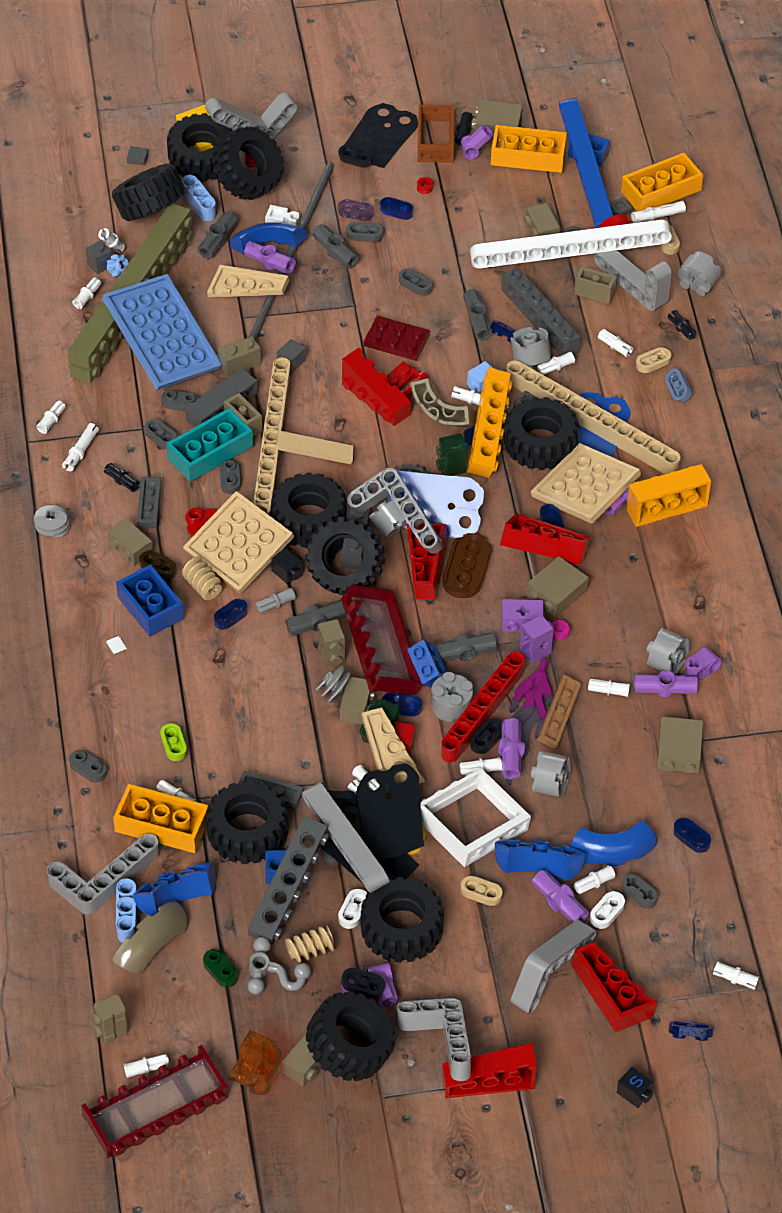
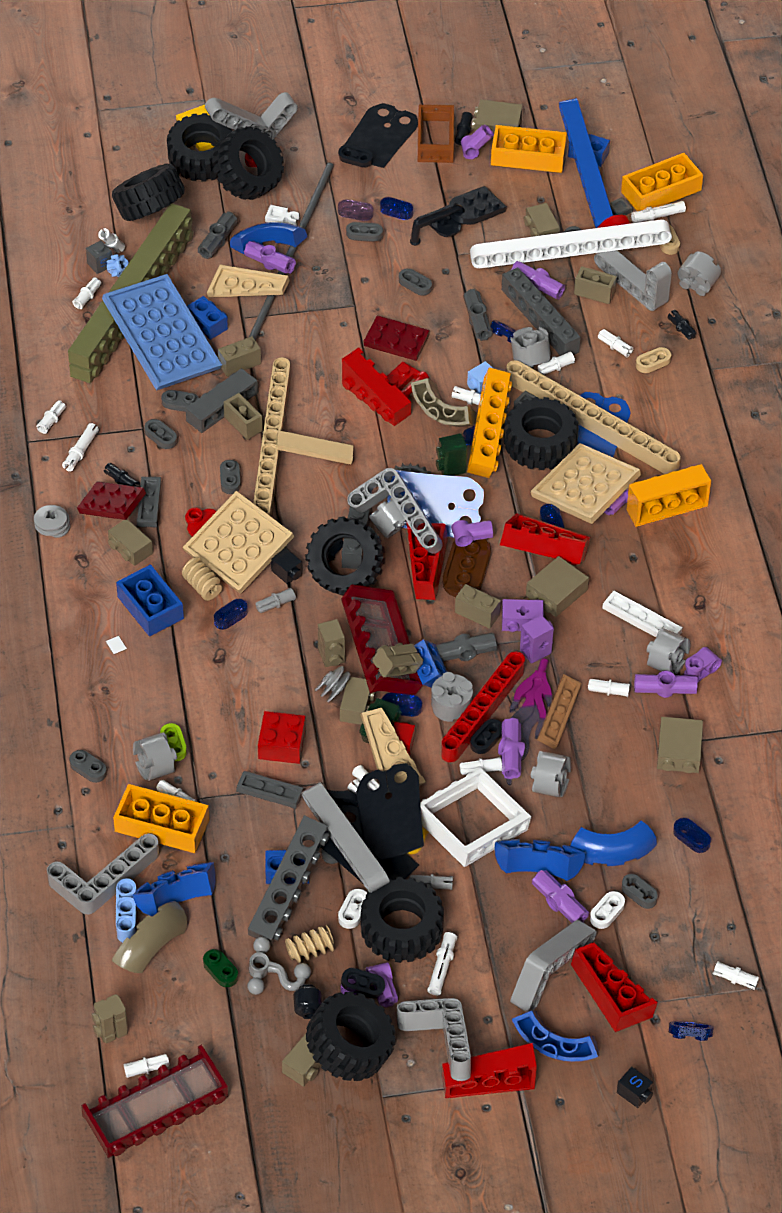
dark grey tile [127,146,148,165] -> none
dark brown plate [139,551,176,579] -> none
teal brick [166,408,253,482] -> none
light blue beam [181,175,216,221] -> none
black tyre [206,781,288,864] -> none
clear orange brick [229,1030,282,1095] -> none
black tyre [271,473,347,548] -> none
dark grey brick [276,339,306,373] -> none
dark grey piece [285,600,346,636] -> none
dark grey piece [312,224,359,269] -> none
red bush [417,177,433,194] -> none
tan plate [461,876,503,906] -> none
dark pink tile [552,620,570,640] -> none
white axle [574,866,615,894] -> none
sand blue plate [665,369,692,403] -> none
none -> dark red plate [77,481,146,520]
none -> light grey brick [133,732,177,781]
none -> blue brick [187,296,228,340]
none -> red brick [258,711,306,764]
none -> black head [293,984,322,1019]
none -> dark tan brick [373,643,423,678]
none -> black plate [410,186,507,246]
none -> light grey axle [410,874,453,890]
none -> white pin [427,932,457,996]
none -> medium lavender piece [451,520,493,547]
none -> dark tan brick [455,584,501,629]
none -> medium lavender piece [511,261,565,300]
none -> blue brick [512,1011,600,1062]
none -> white plate [602,591,682,637]

